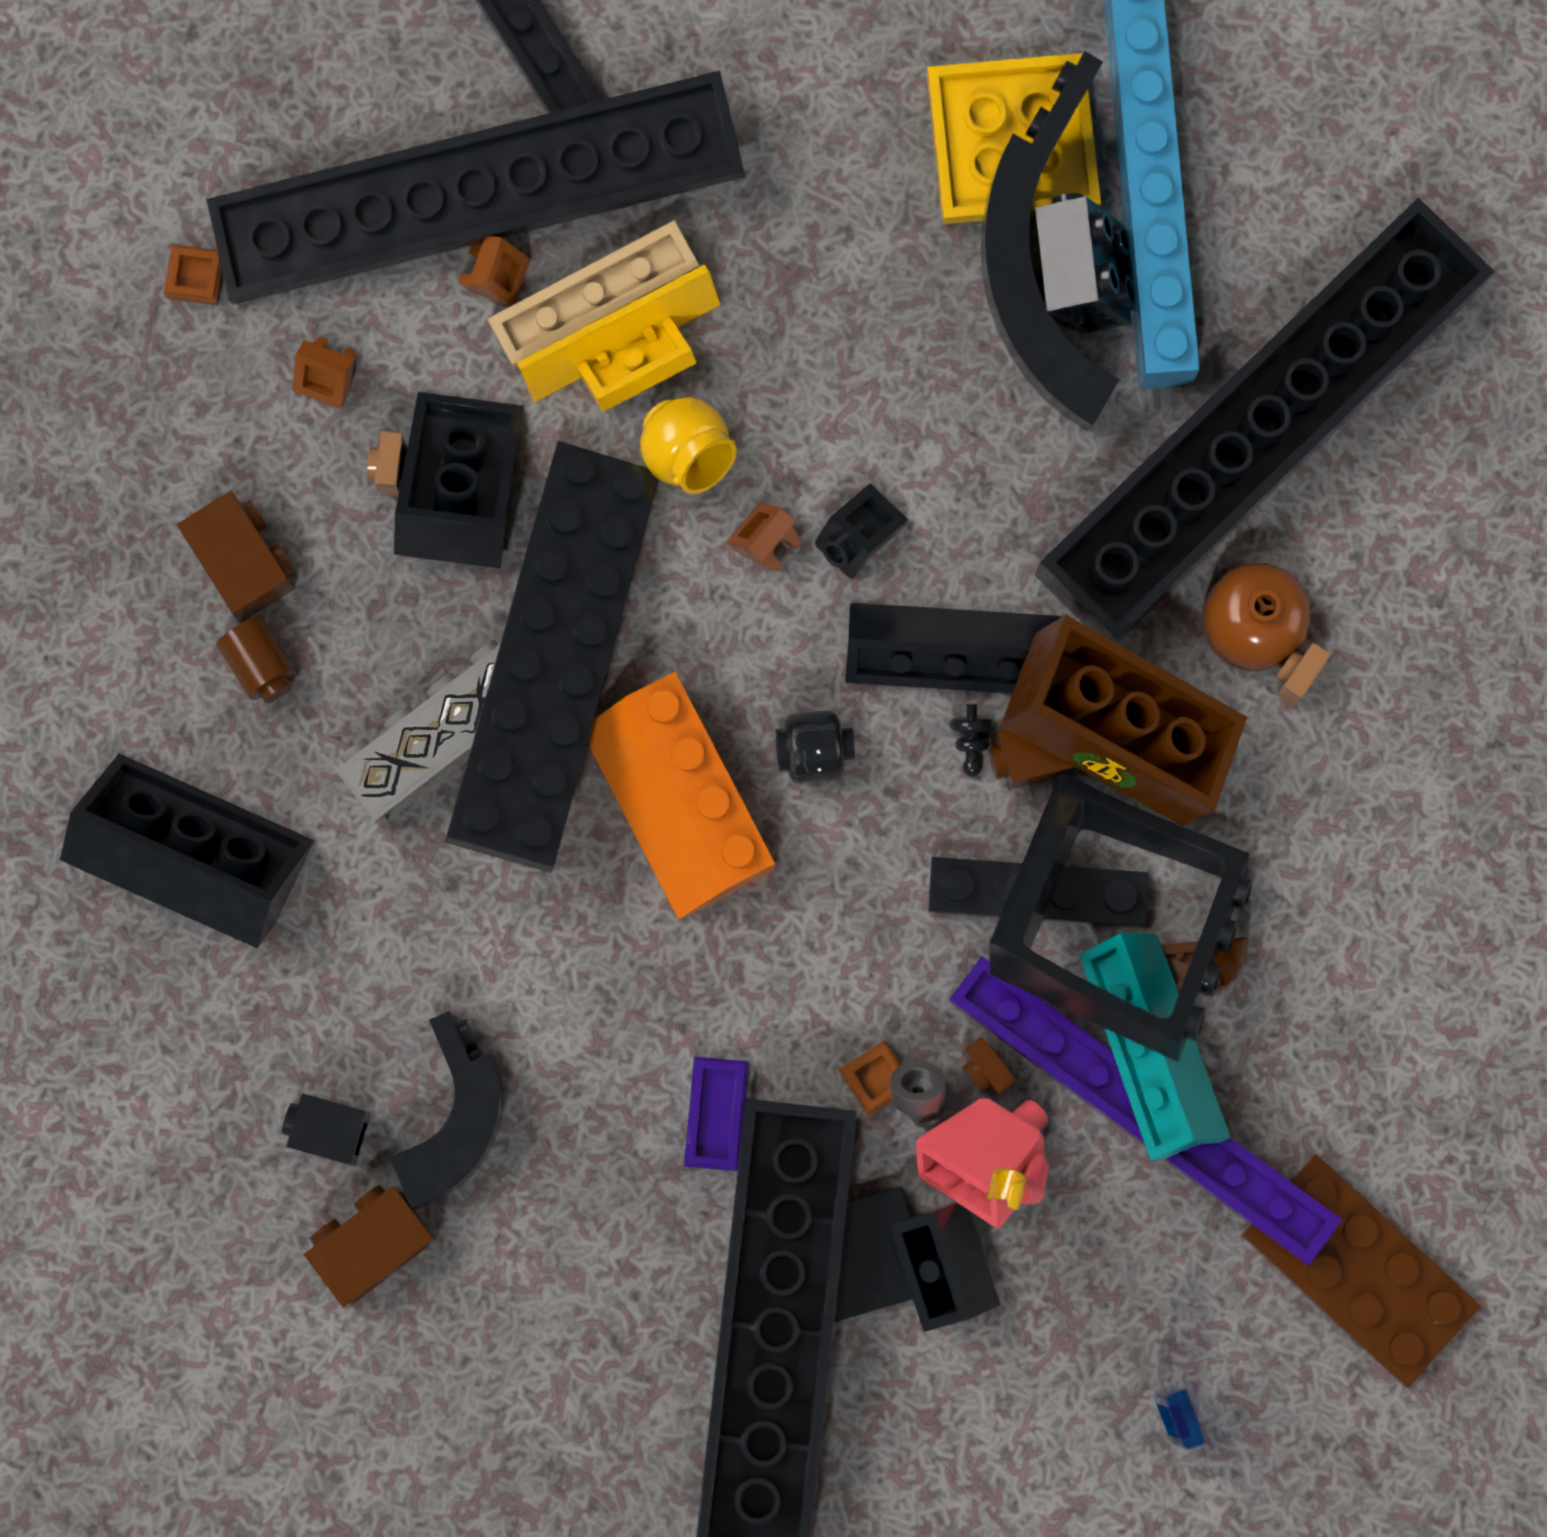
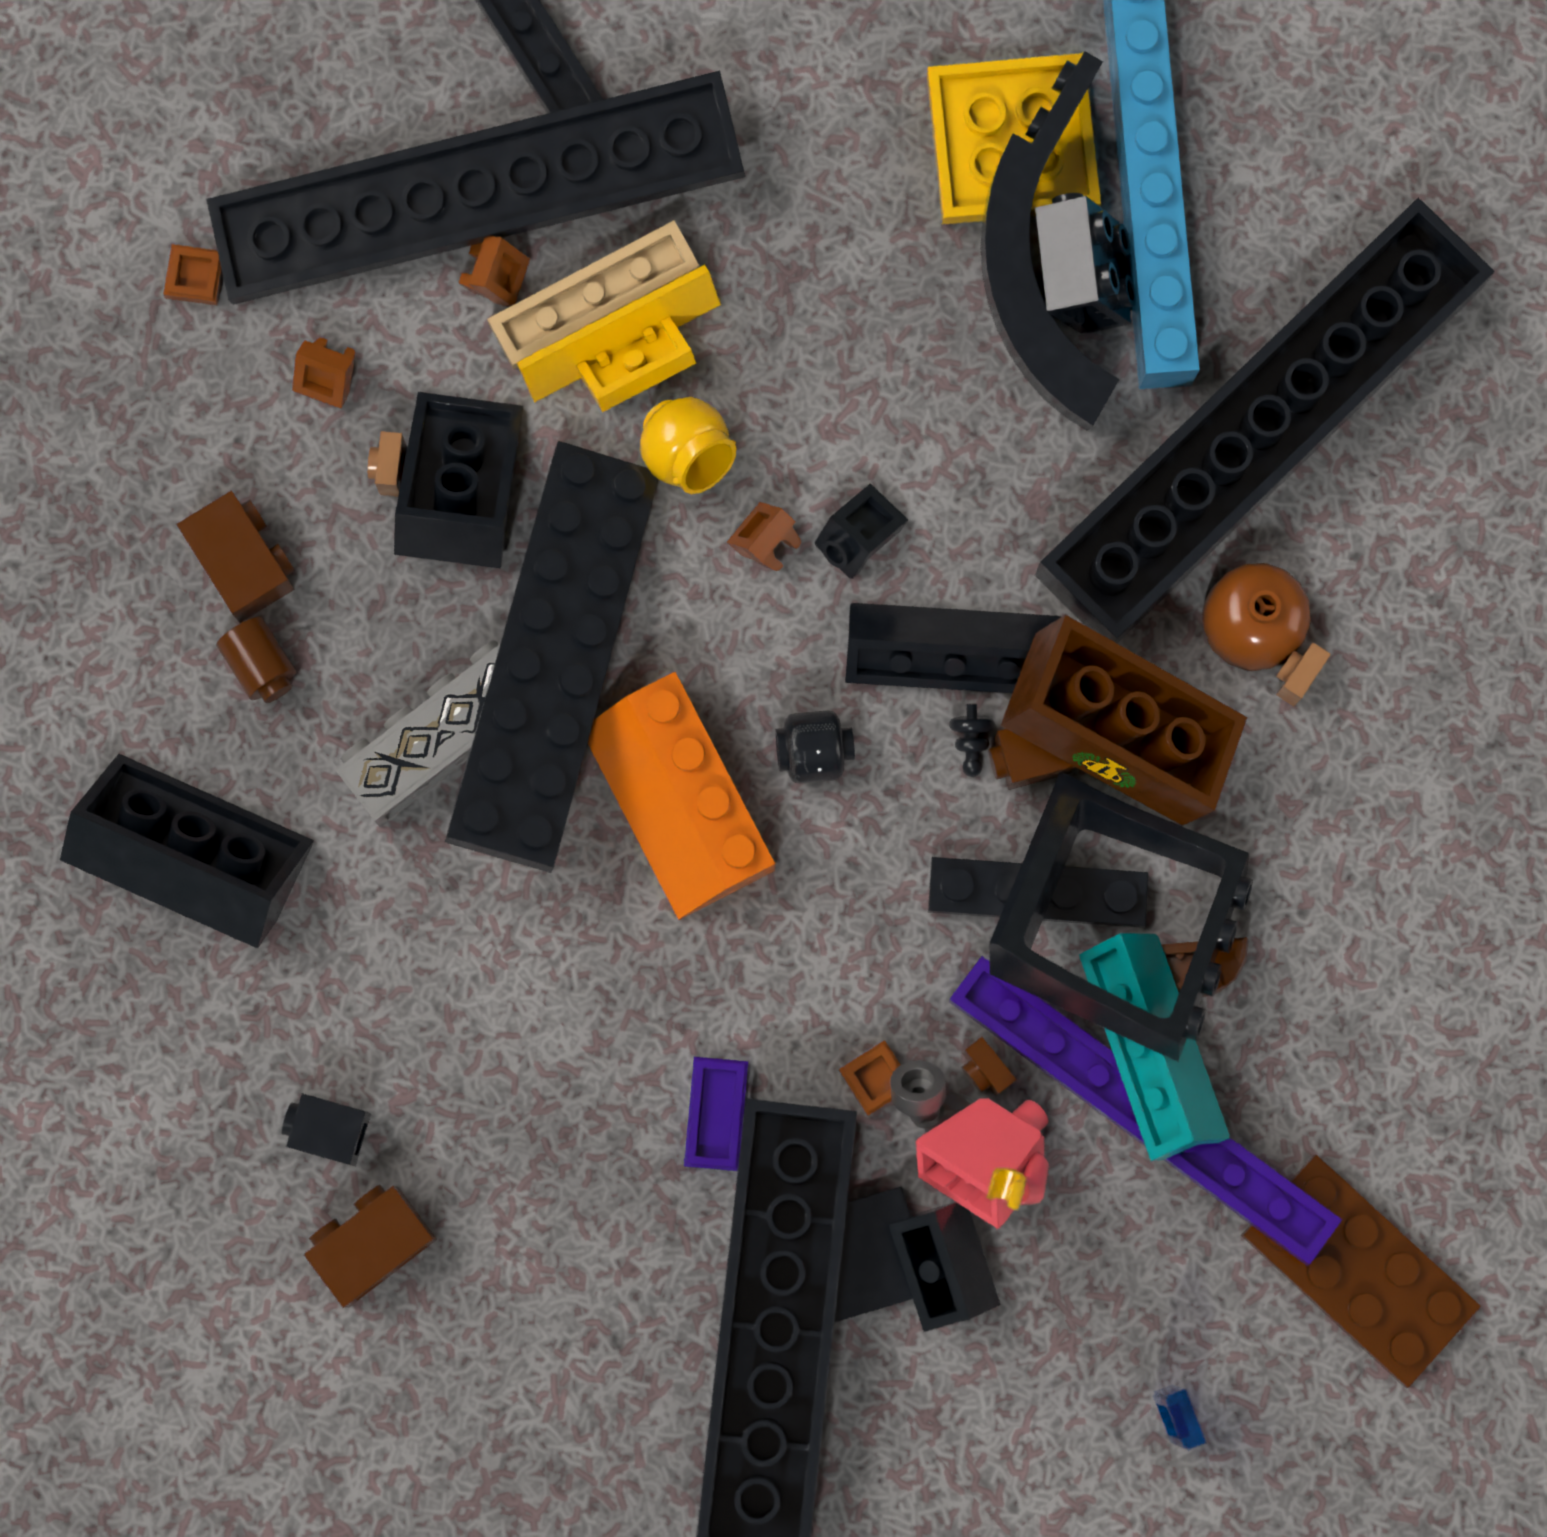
black arch [390,1011,503,1209] -> none

